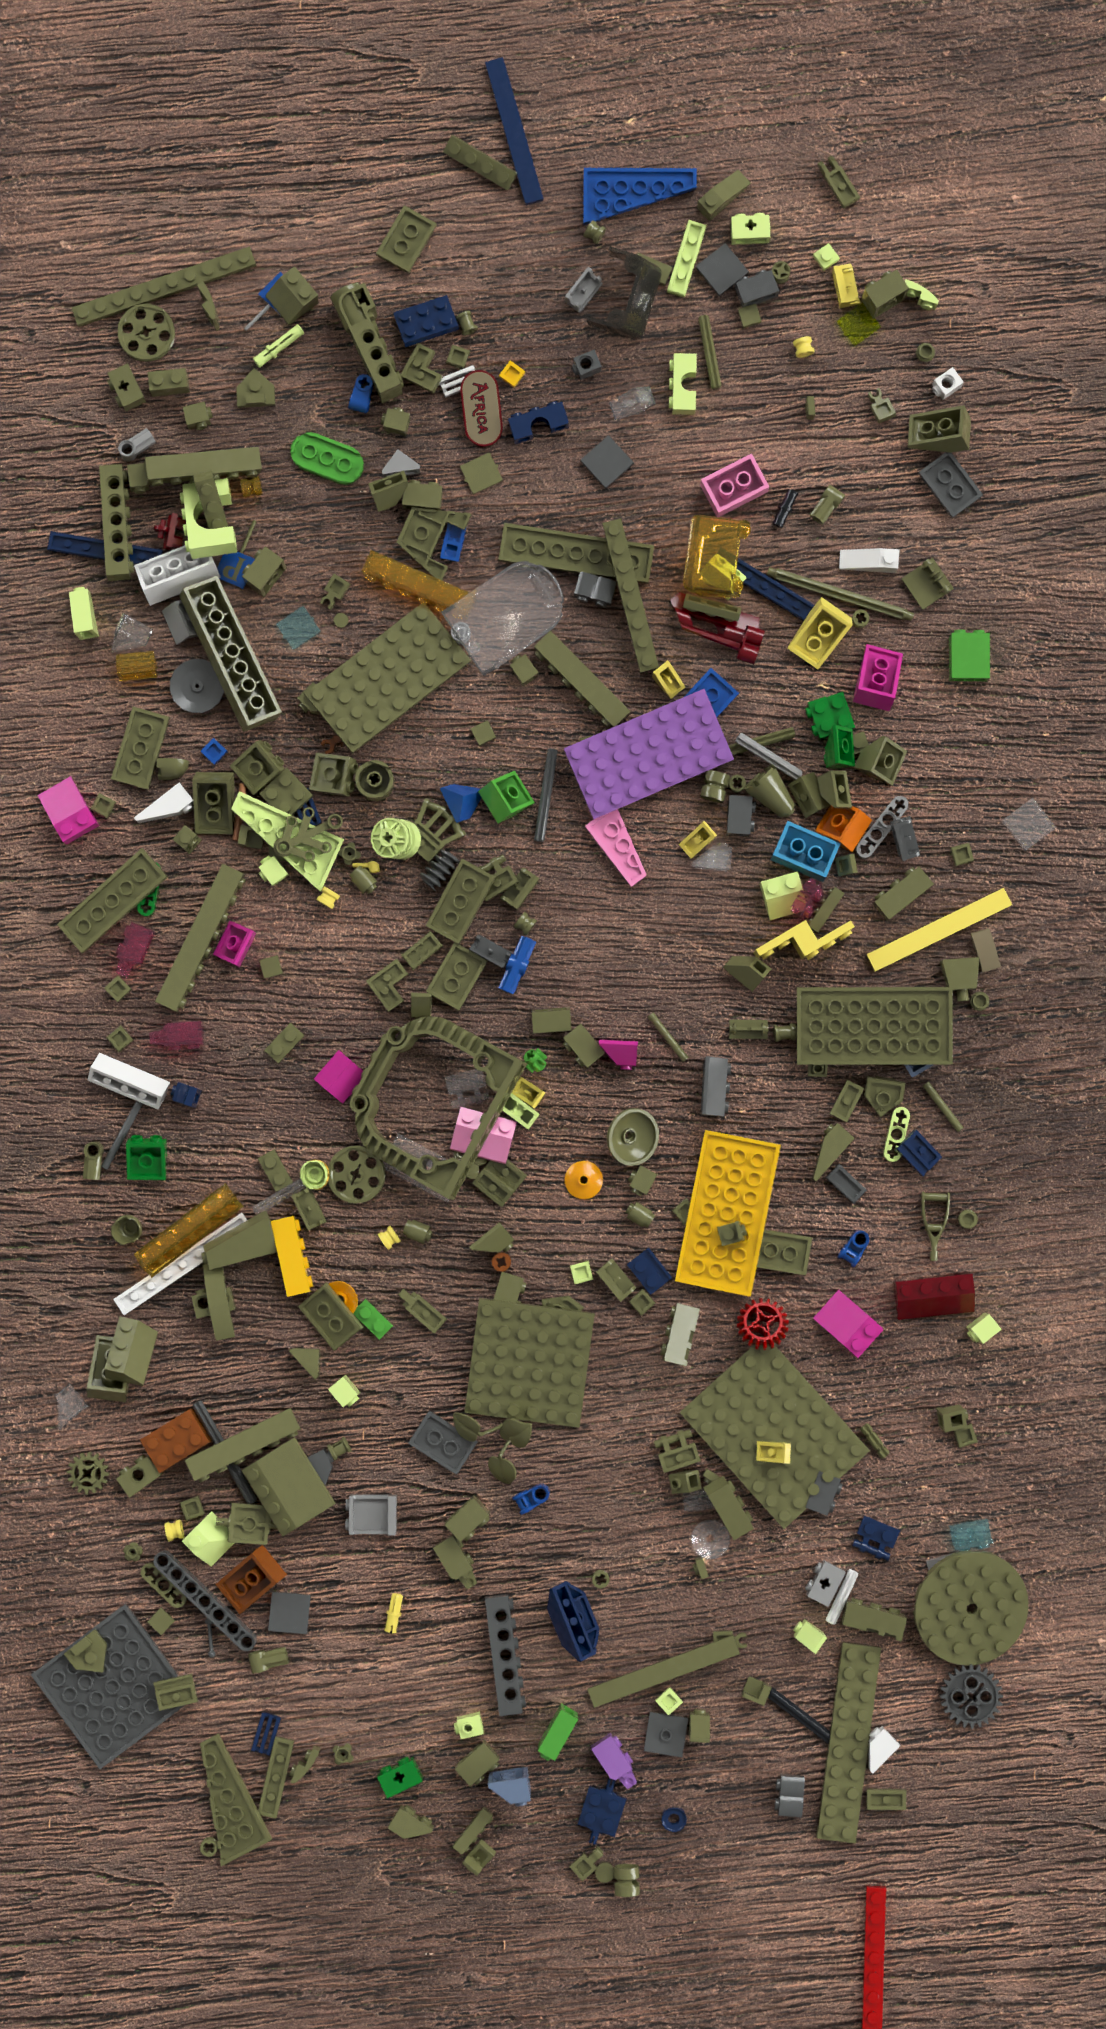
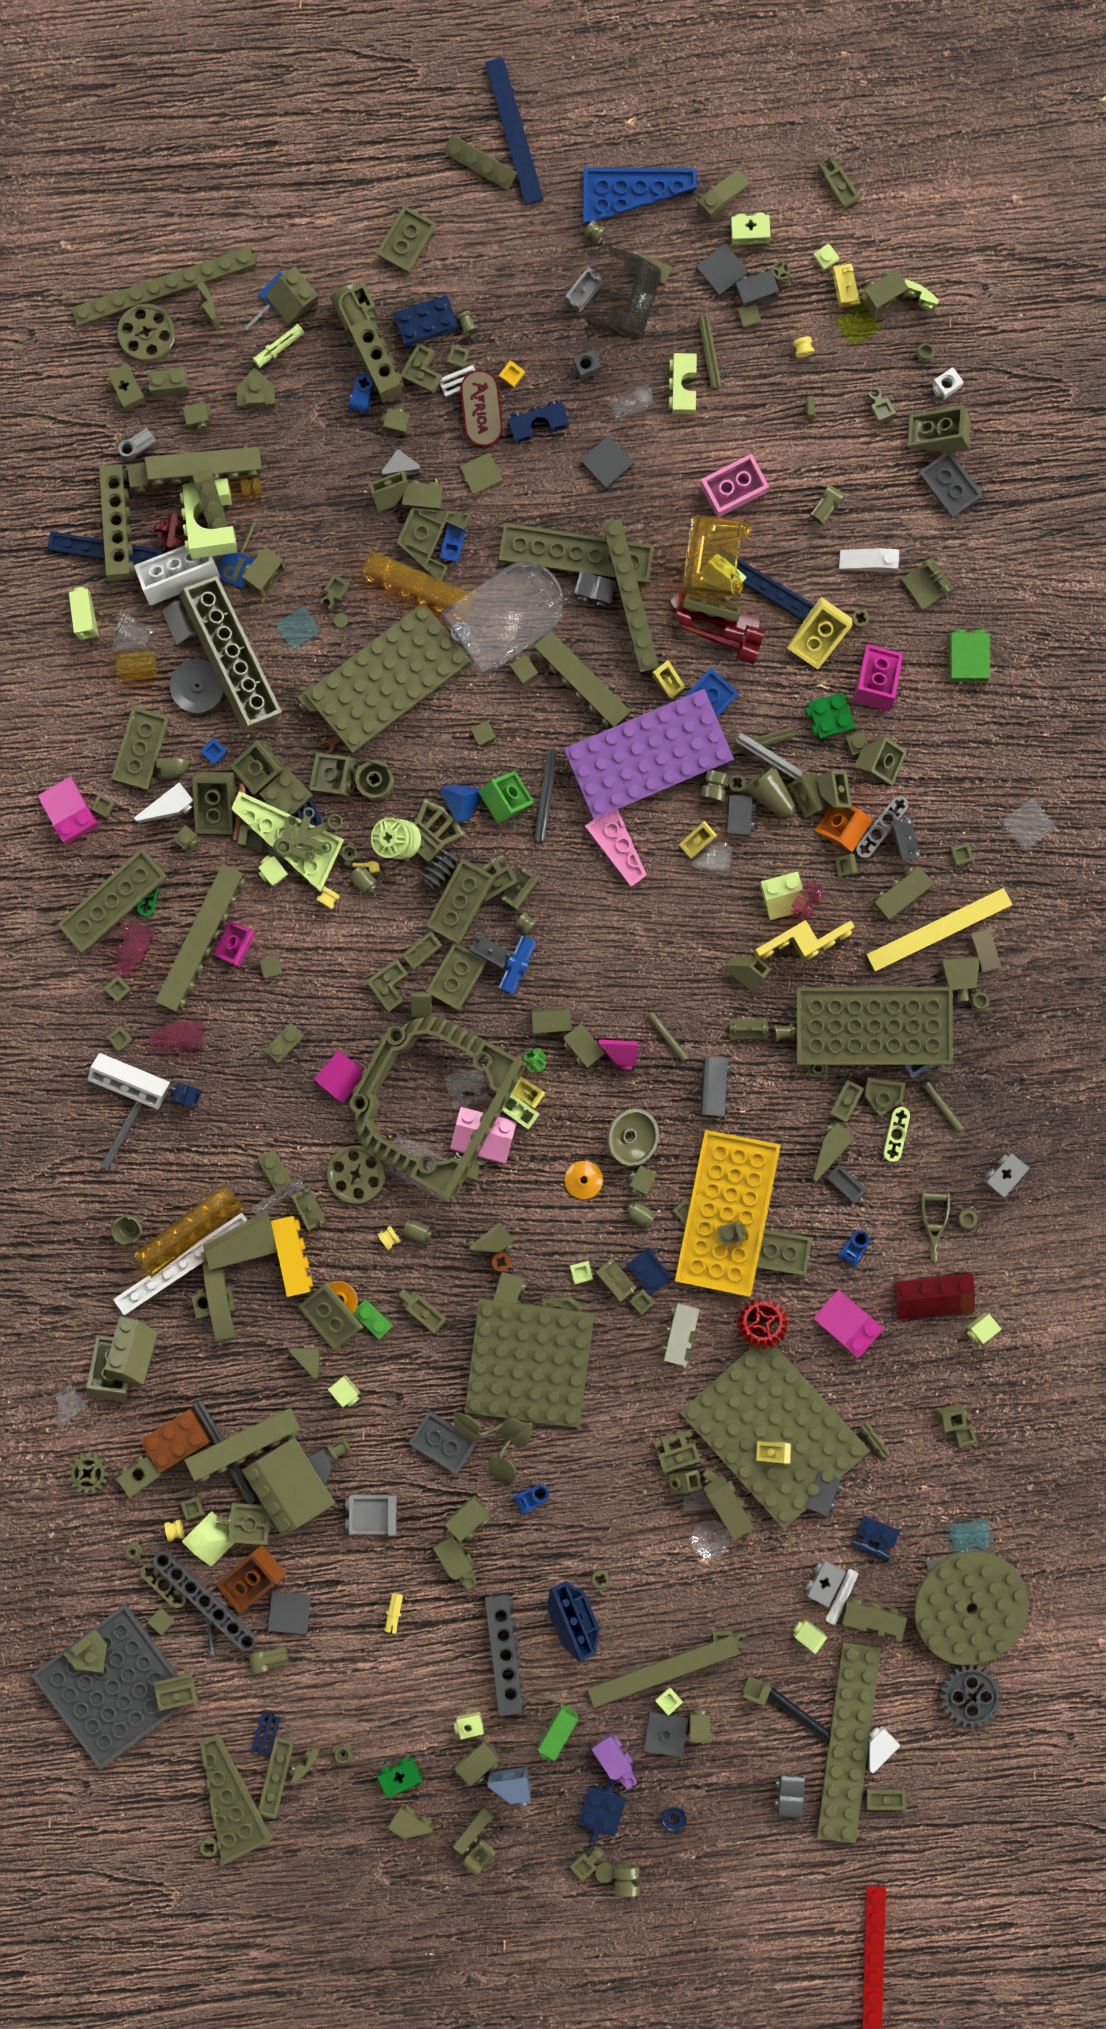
olive piece [83,1141,104,1180] -> none
green plate [126,1135,167,1180] -> none
bright green tile [290,432,364,485] -> none
yellowish green hair [300,1159,330,1190] -> none
olive slope [472,1159,528,1207] -> none
yellowish green tile [667,220,707,298] -> none
olive plate [693,1556,709,1579] -> none
olive piece [767,567,914,621] -> none
dark azure slope [770,821,841,882] -> none
black pin [772,489,799,529] -> none
olive piece [807,887,845,933] -> none
green slope [824,725,855,770] -> none
dark blue plate [896,1129,942,1176] -> none
none -> light grey brick [984,1153,1030,1198]

